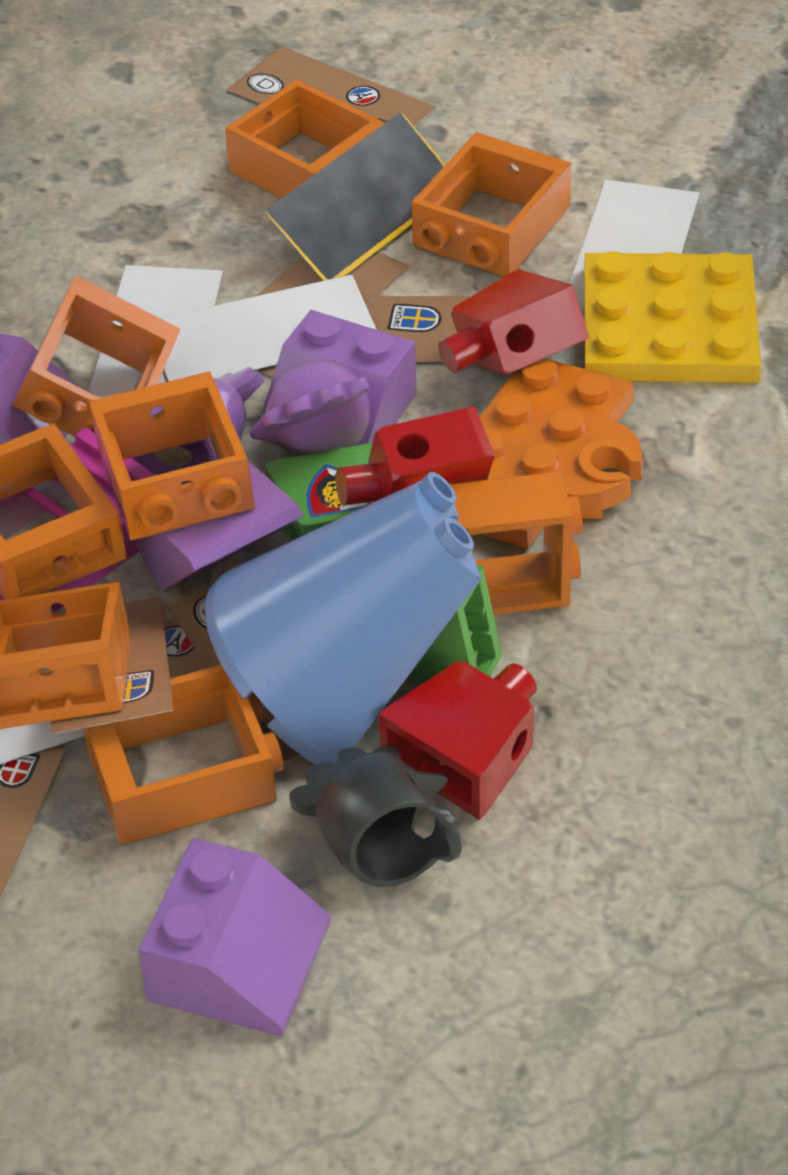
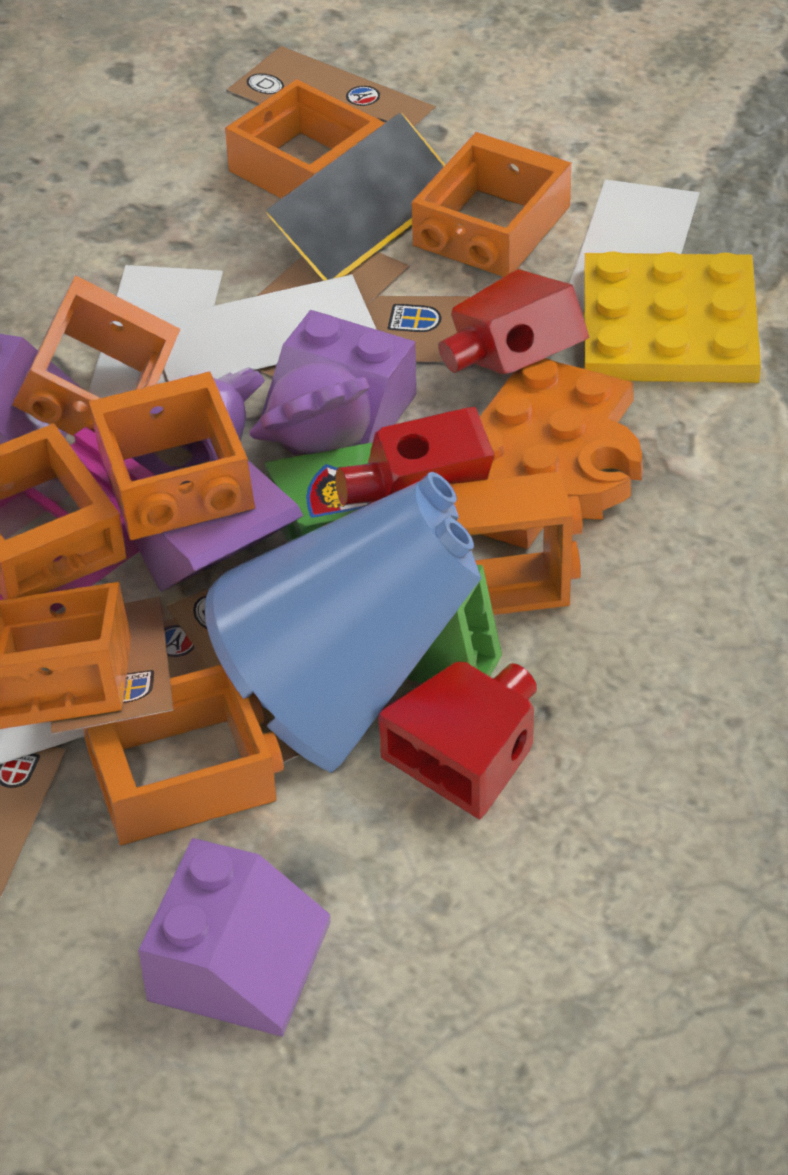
pearl dark grey piece [289,745,462,887] -> none

